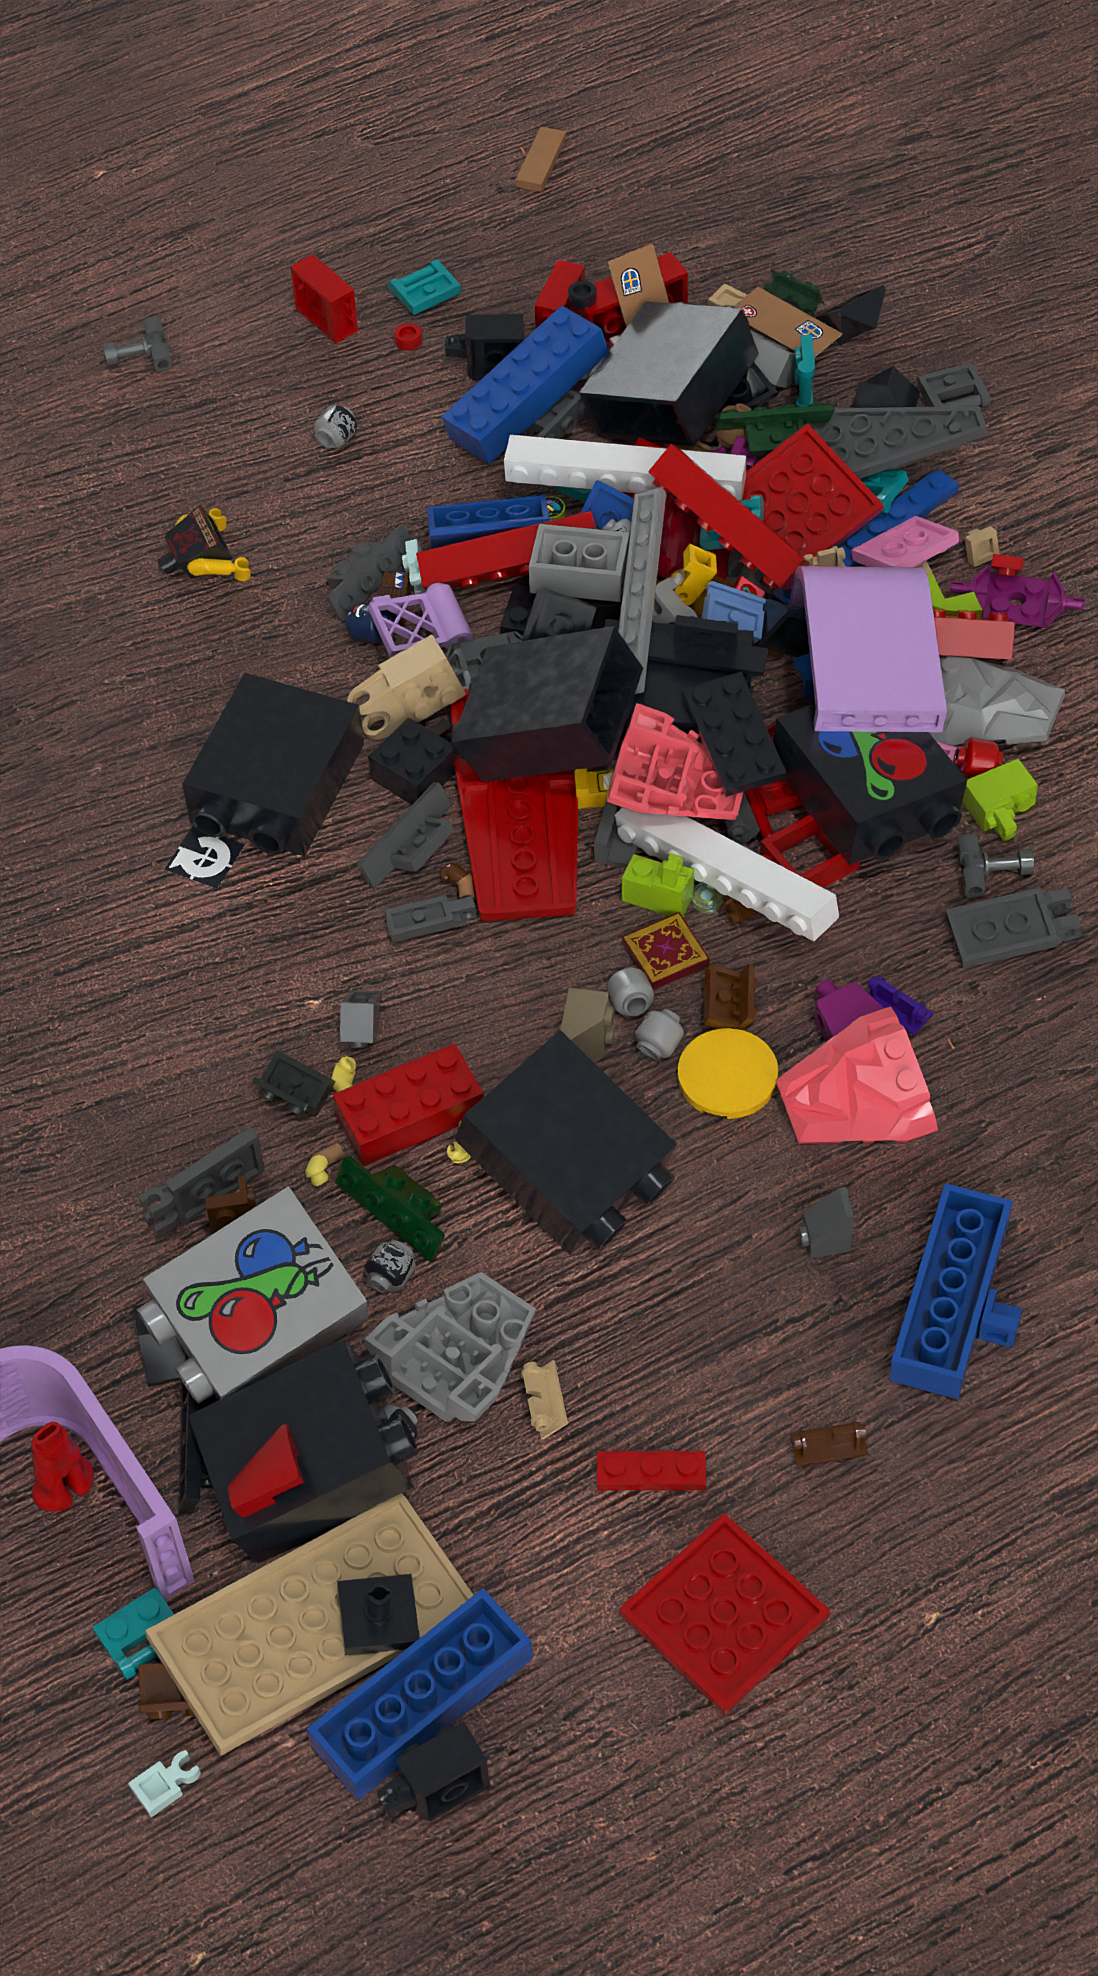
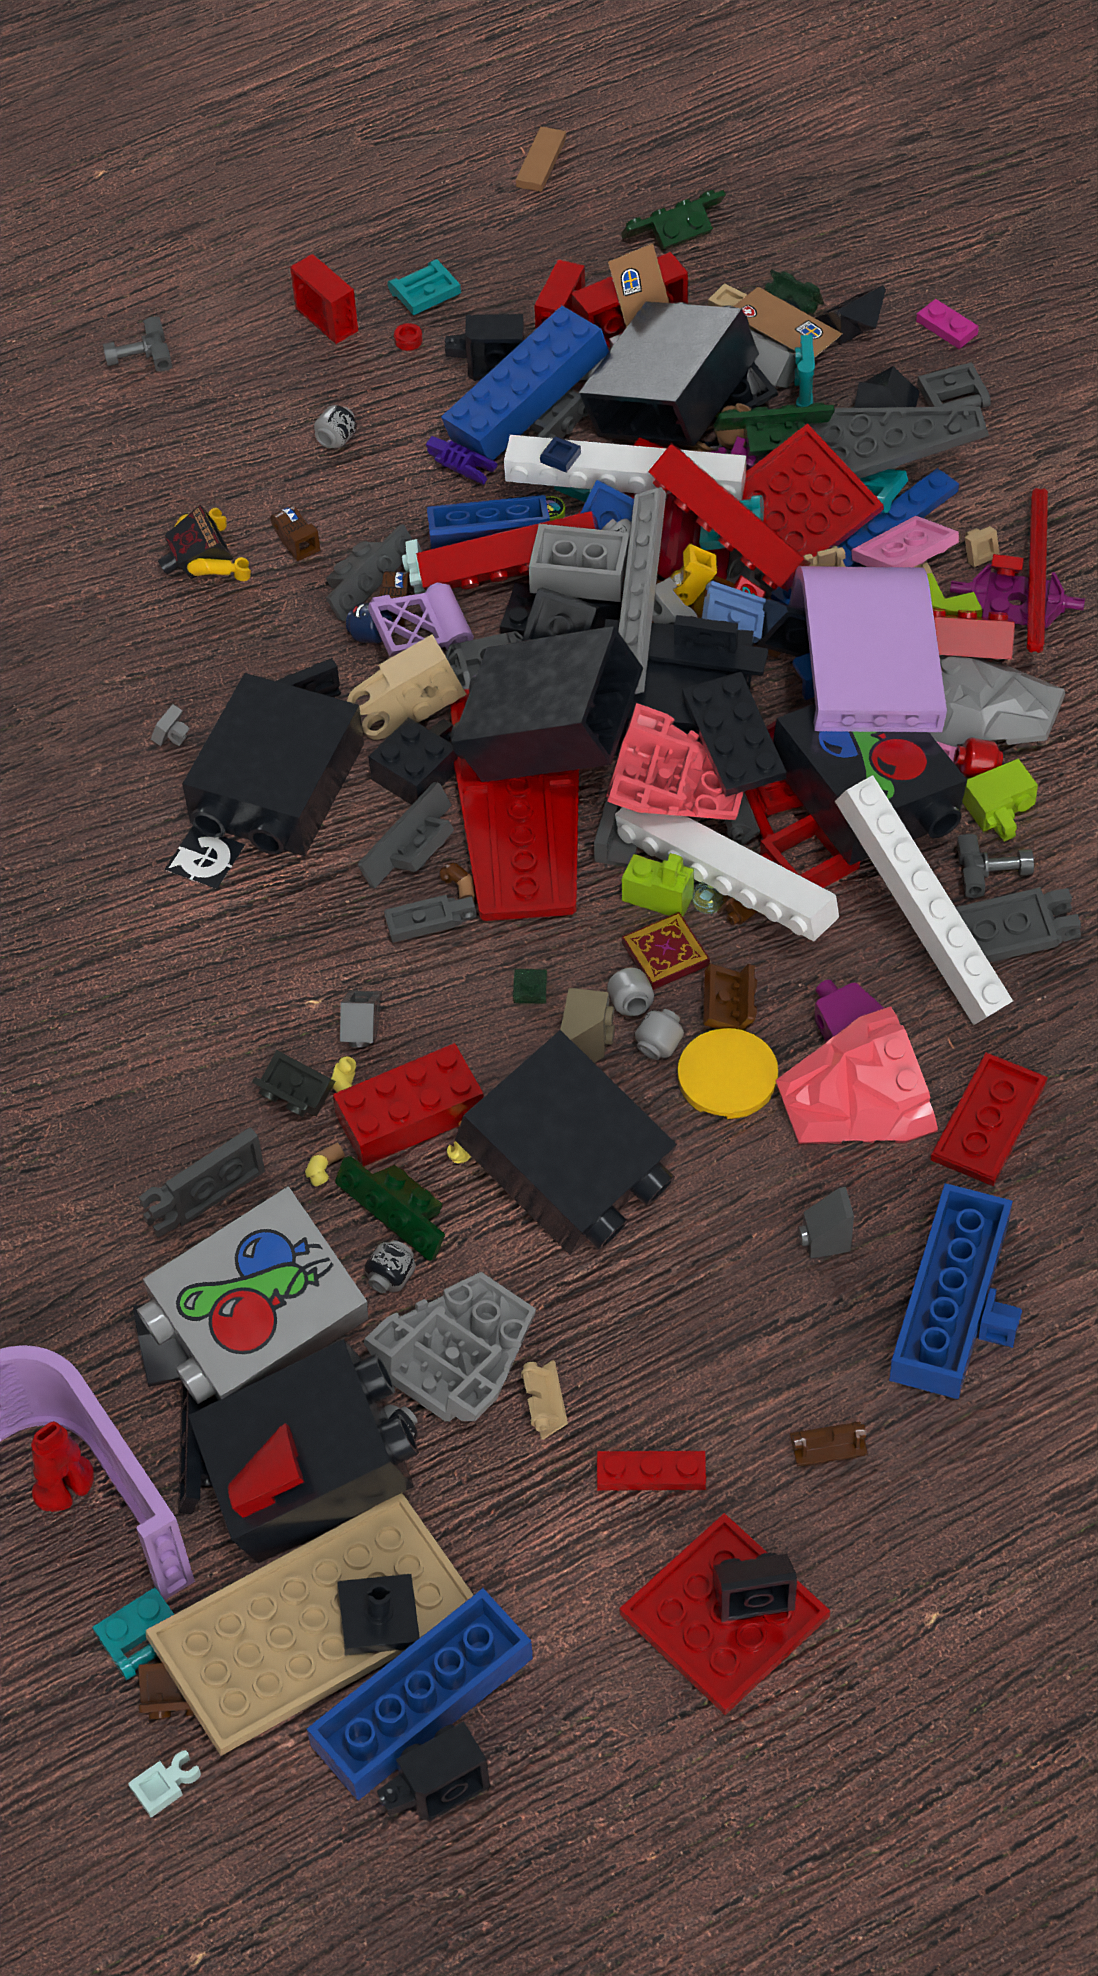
reddish brown bracket [205,1175,258,1234] -> none
black tile [568,281,597,308] -> none
yellow leg [574,768,614,809] -> none
dark purple hinge [867,976,934,1036] -> none
none -> light grey tile [151,704,190,746]
none -> reddish brown leg [270,505,321,562]
none -> black plate [276,658,341,698]
none -> dark purple hinge [426,436,498,485]
none -> clear green plate [513,969,548,1004]
none -> dark blue tile [540,436,581,473]
none -> dark green bracket [621,190,726,251]
none -> black slope [713,1552,797,1622]
none -> white brick [835,775,1013,1025]
none -> dark pink plate [916,299,979,349]
none -> red tile [931,1052,1048,1187]
none -> red axle [1027,488,1048,653]

